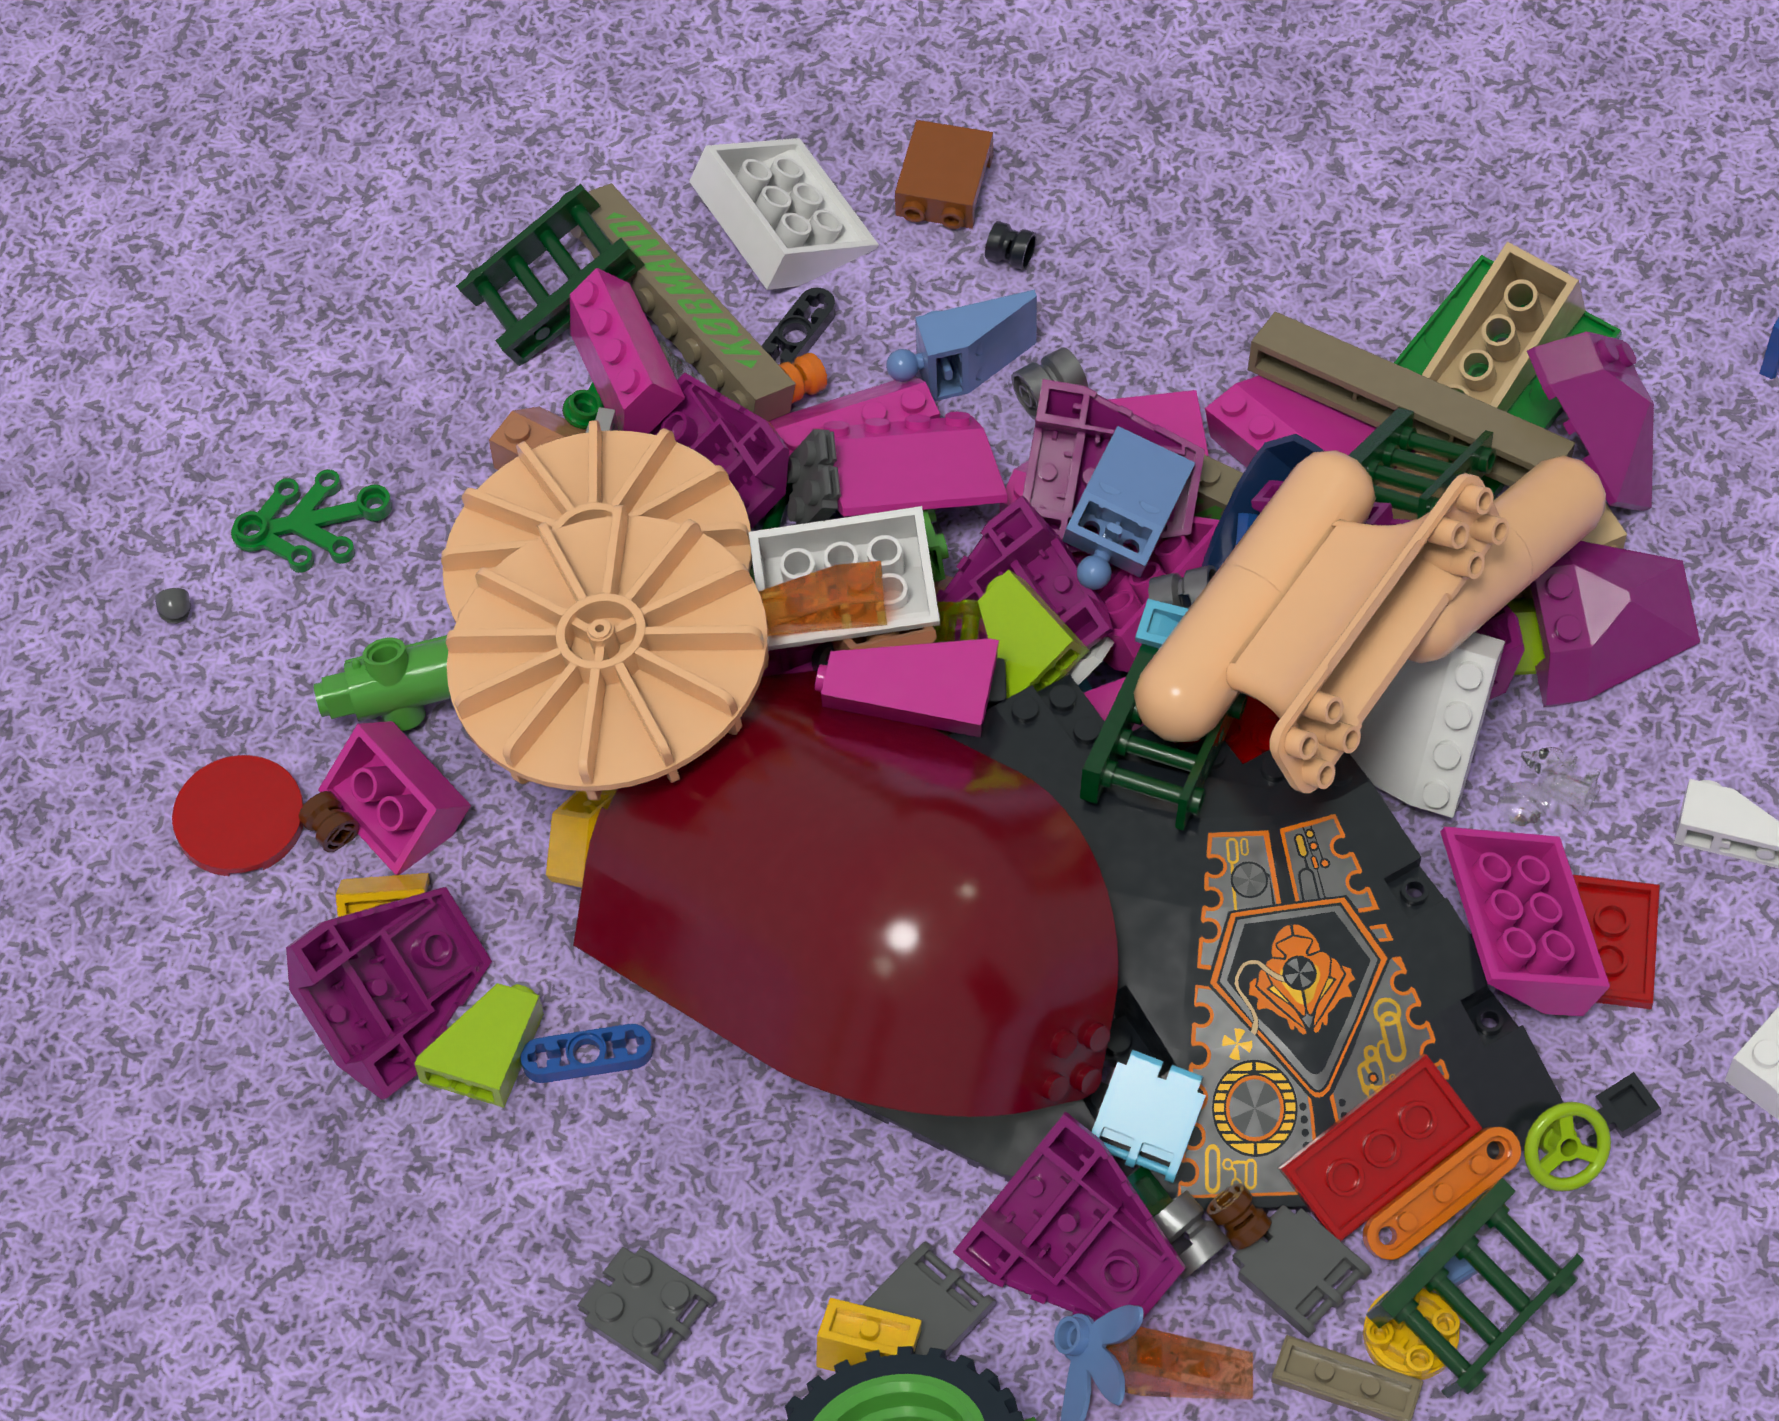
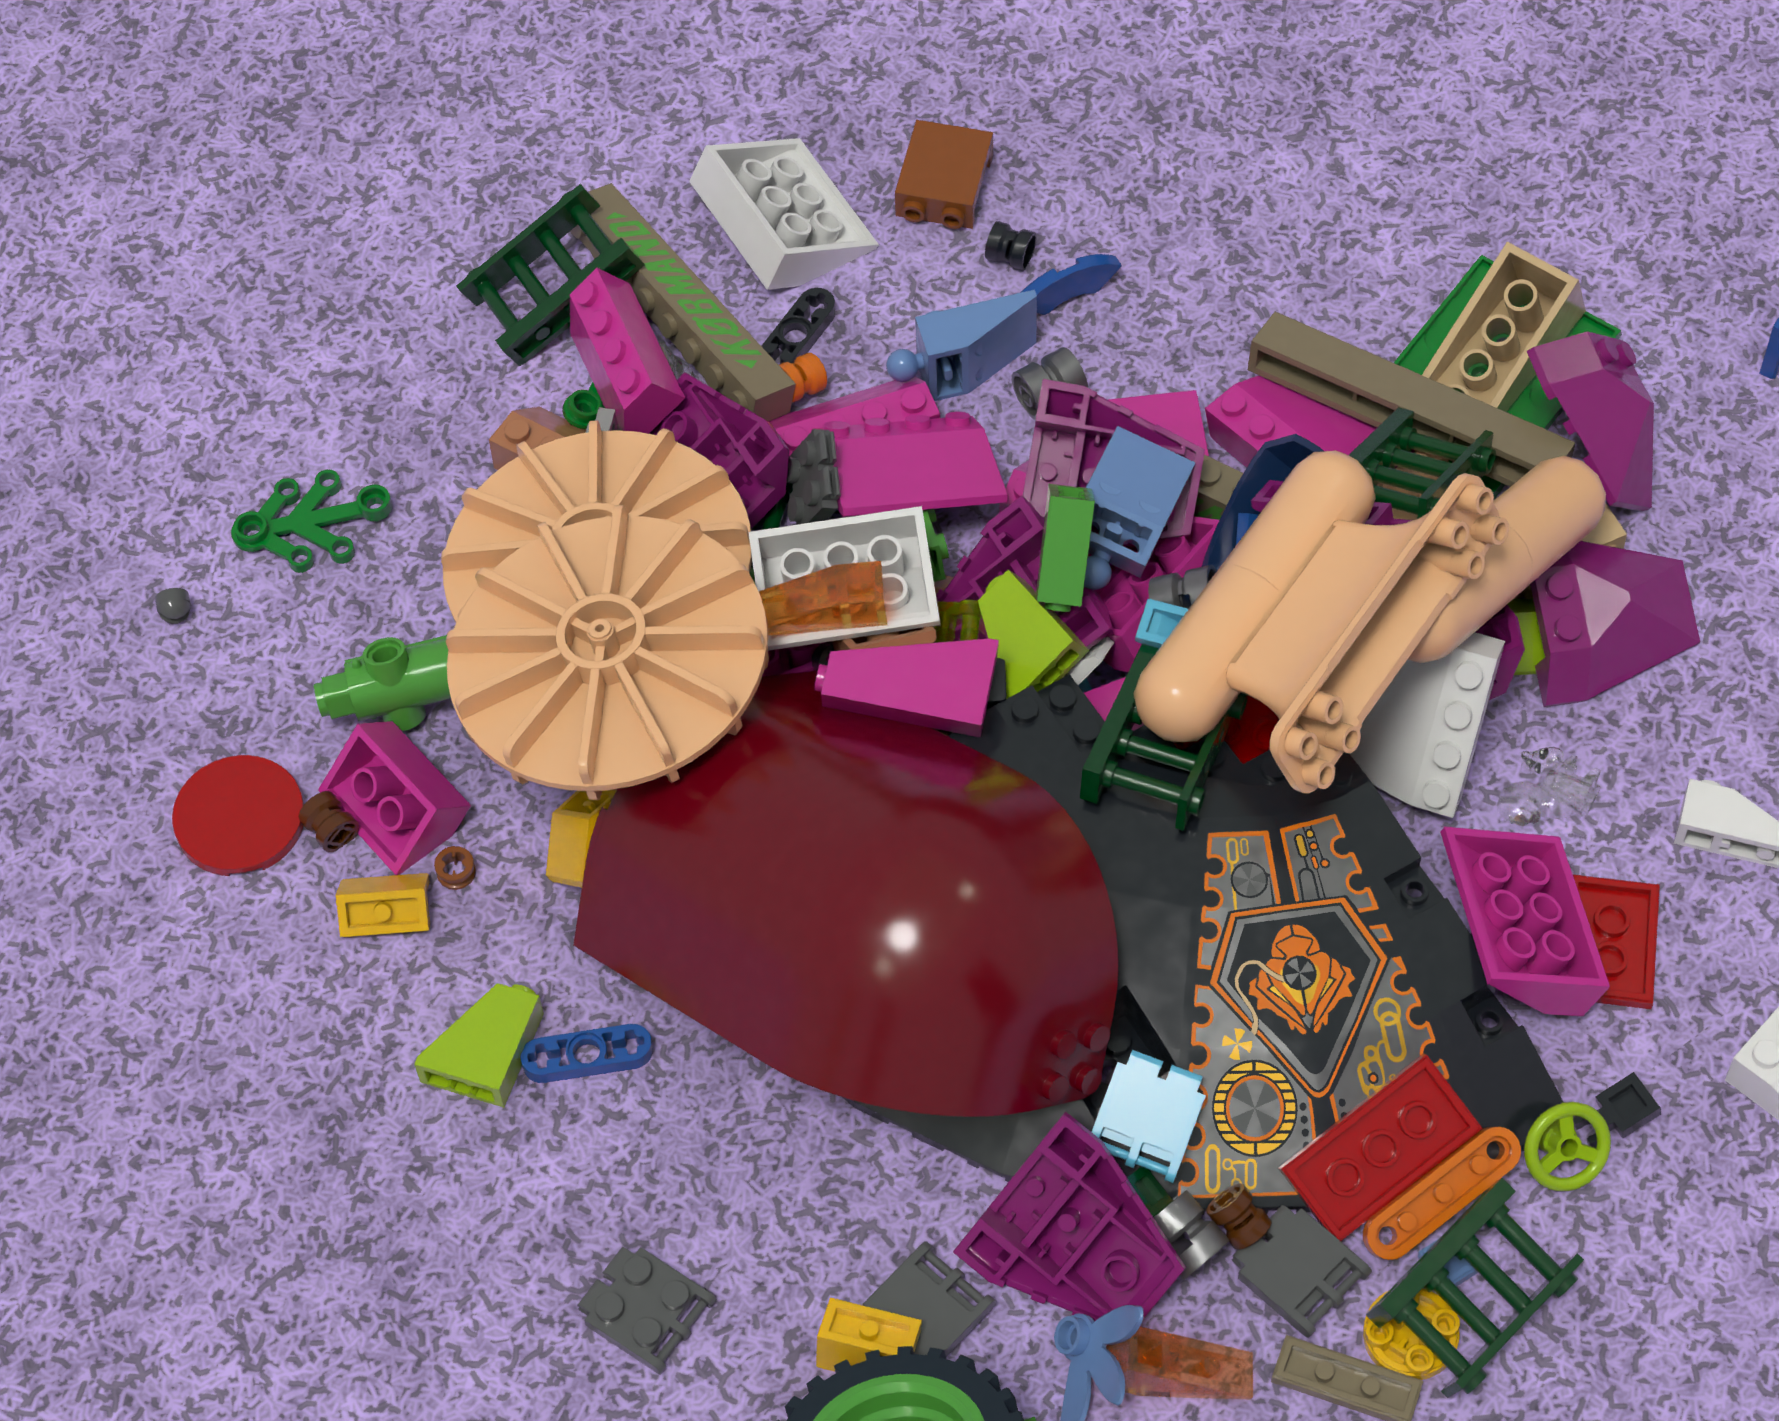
magenta wedge [286,887,492,1100] -> none
none -> dark orange bush [434,846,476,890]
none -> blue tile [1020,254,1122,315]
none -> bright green slope [1036,484,1095,612]

